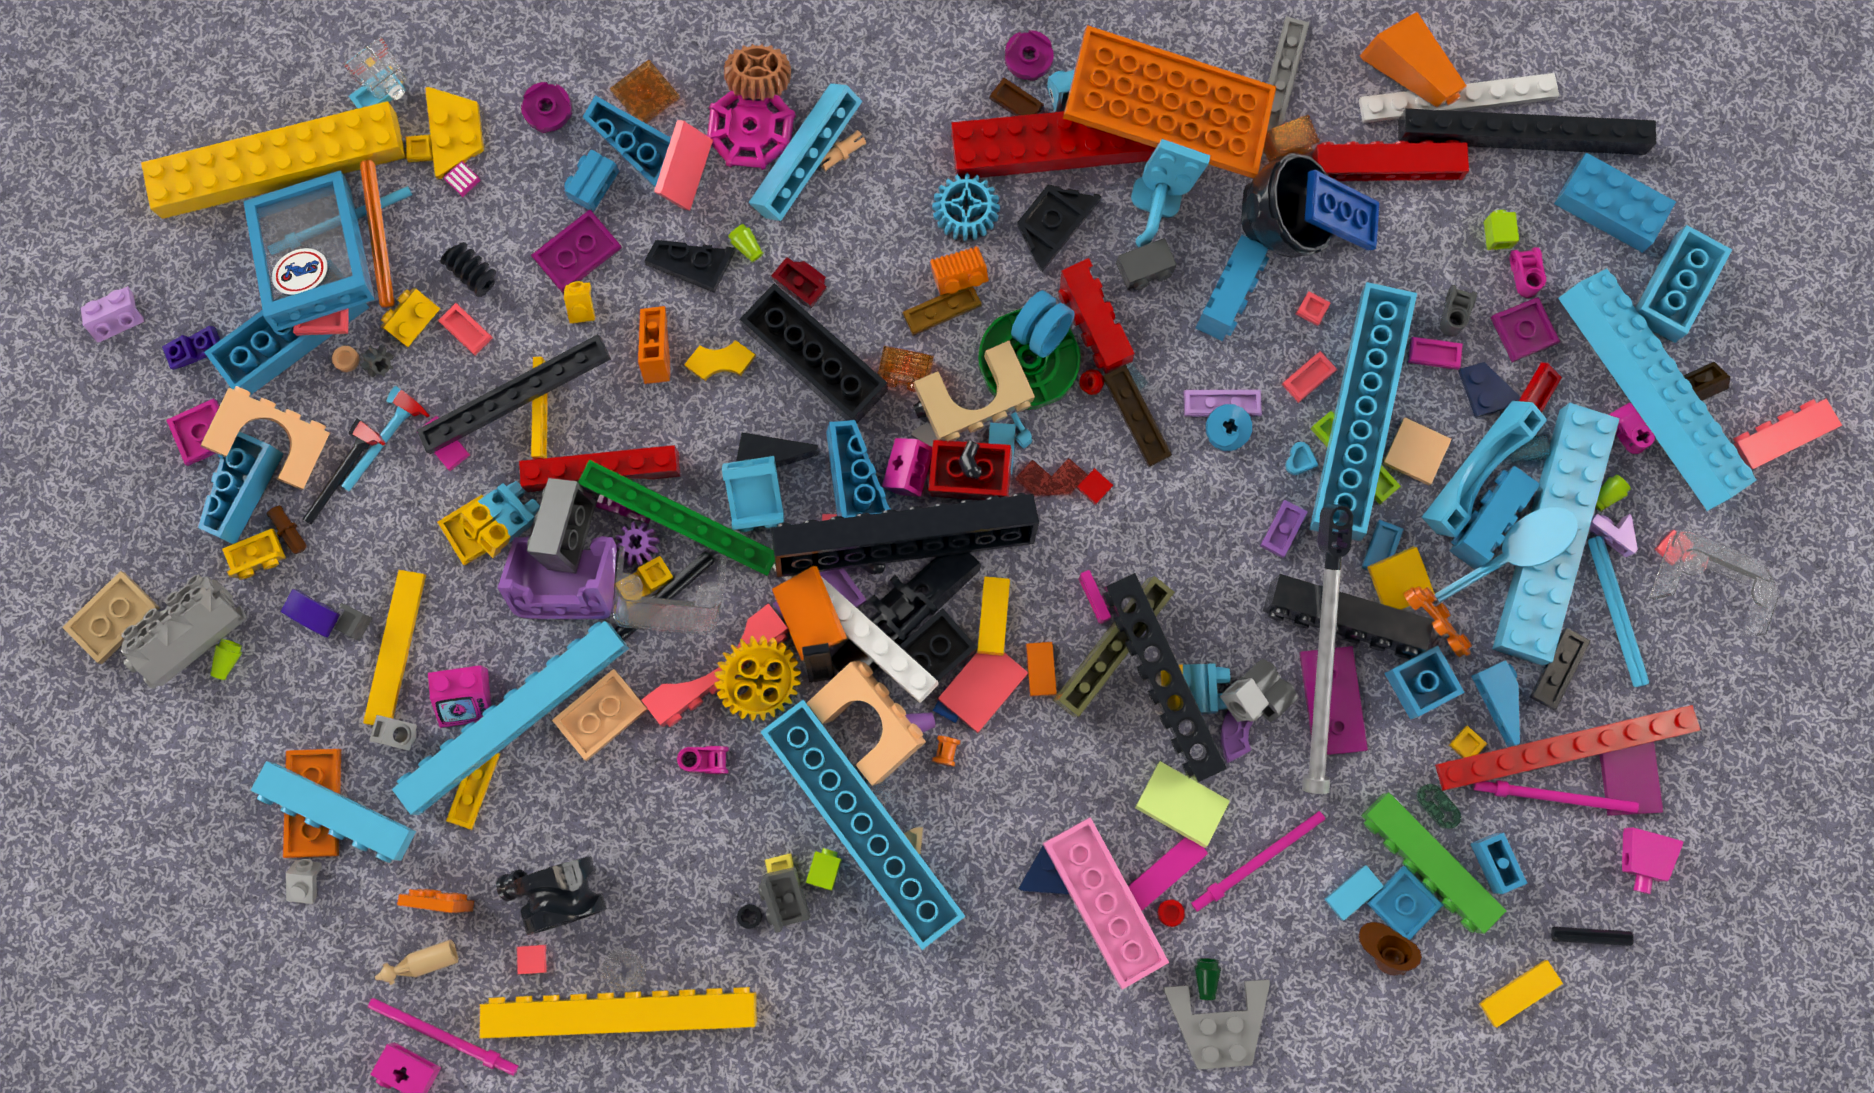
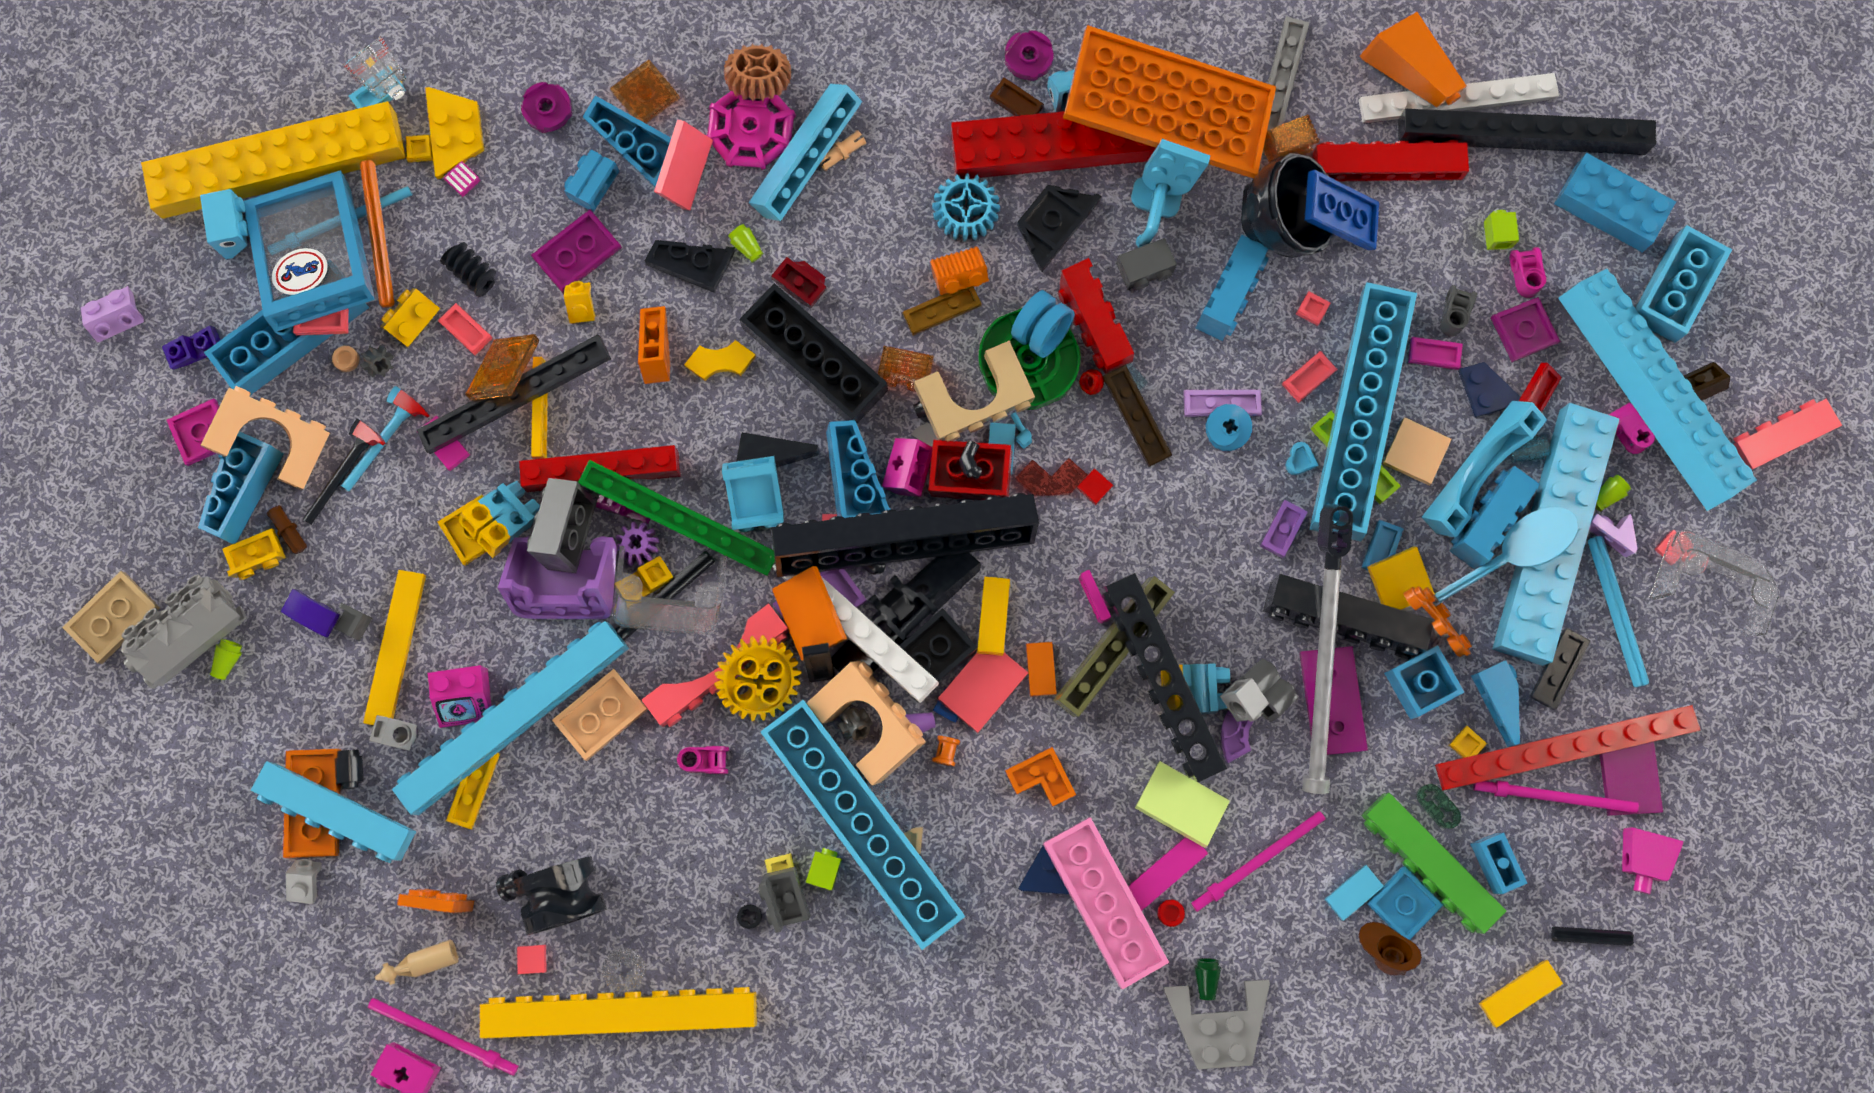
none -> medium azure slope [200,189,249,259]
none -> black brick [335,750,364,789]
none -> clear orange tile [465,334,540,401]
none -> dark grey gear [838,708,873,740]
none -> orange plate [1005,747,1076,807]

